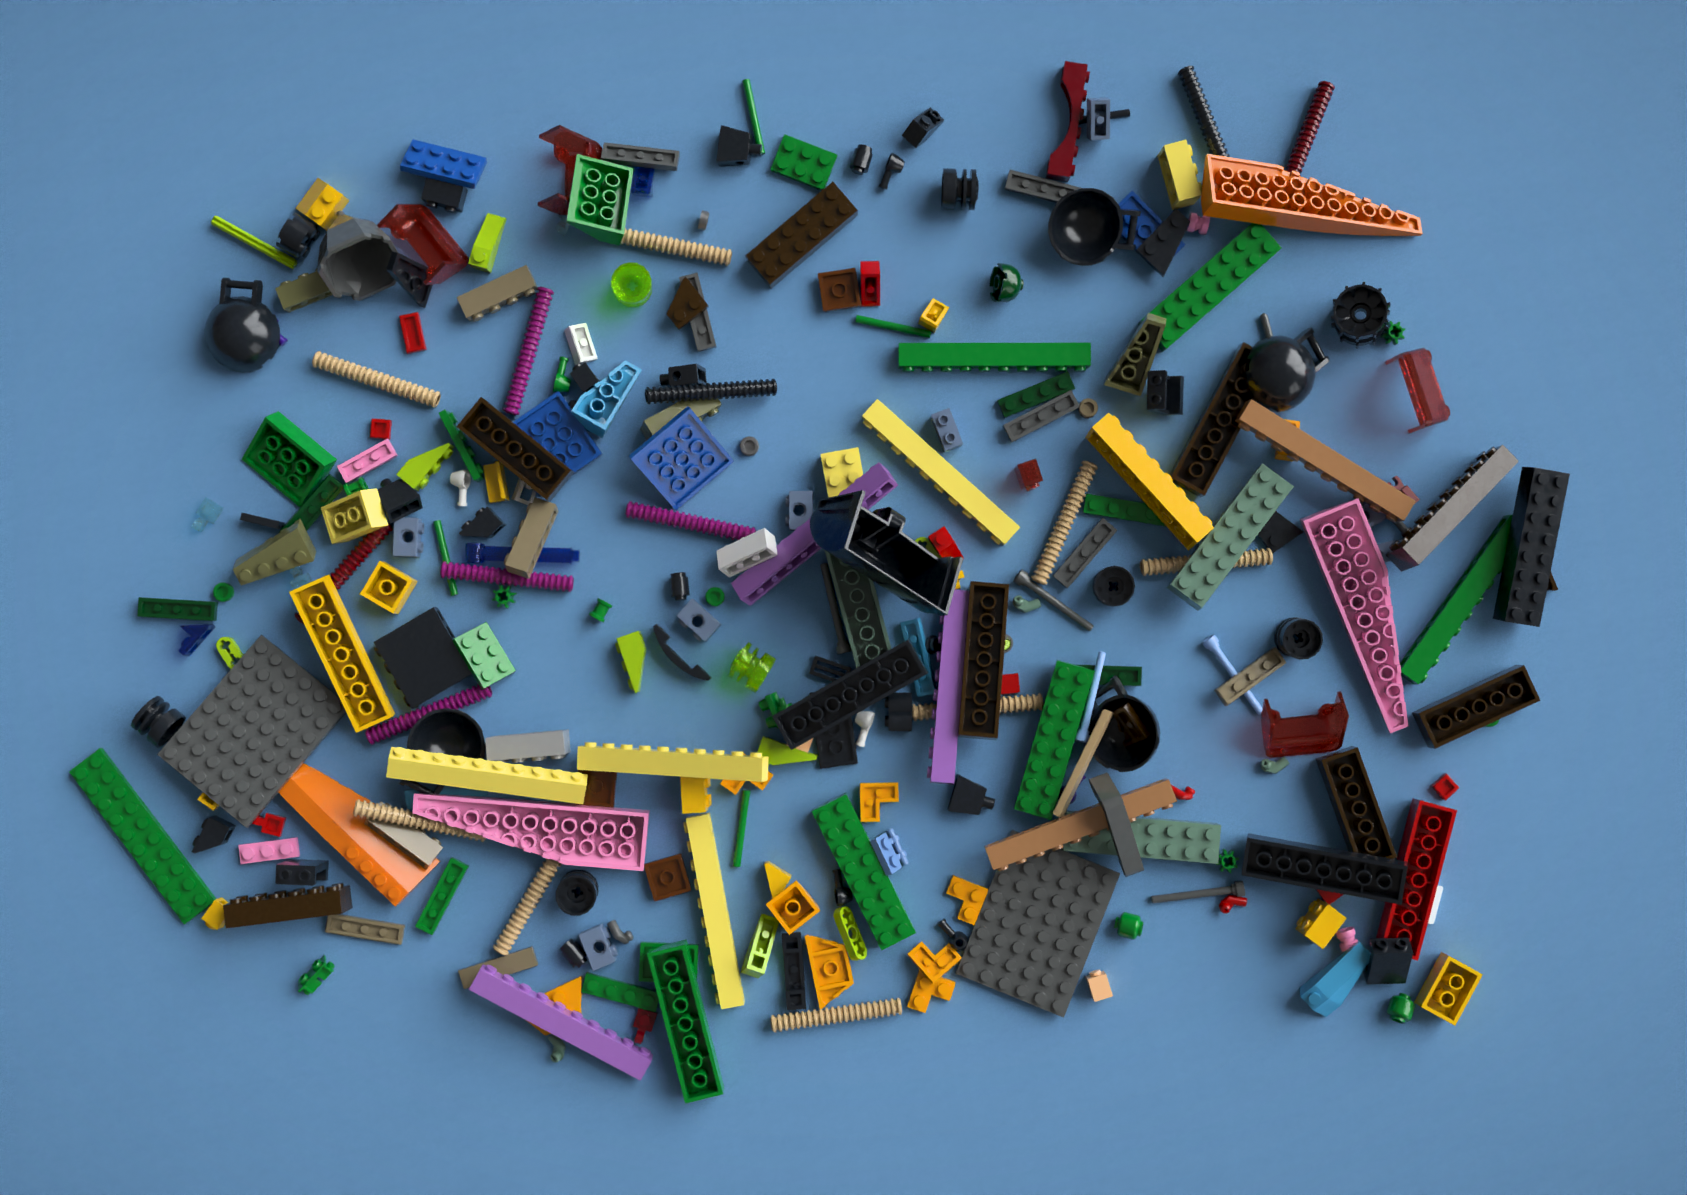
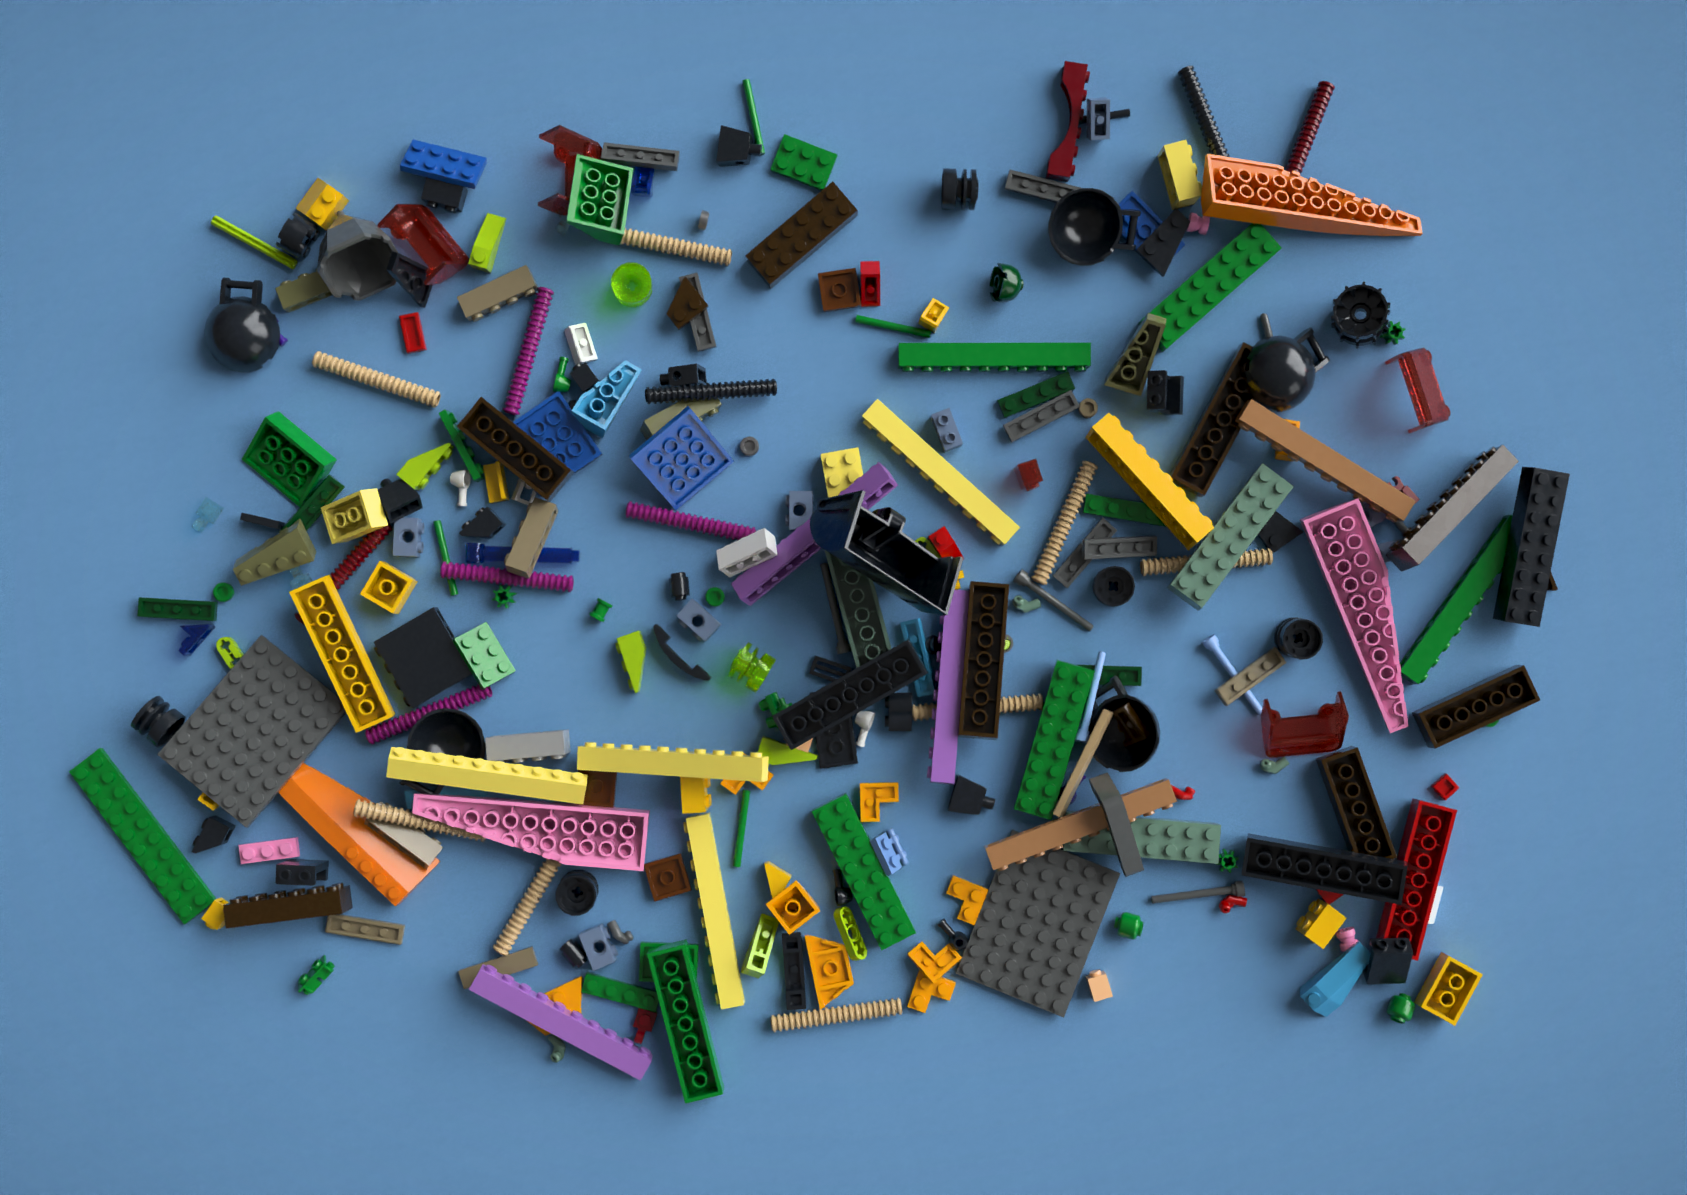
red plate [252,813,287,837] -> none
bright pink plate [337,439,398,484] -> none
green bush [343,477,368,496] -> none
red tile [370,418,392,440] -> none
green plate [415,857,469,935] -> none
black brick [850,144,873,175] -> none
black bar [878,153,905,190] -> none
black slope [902,107,944,148] -> none
red tile [1001,673,1020,694] -> none
none -> dark grey plate [1082,535,1157,559]

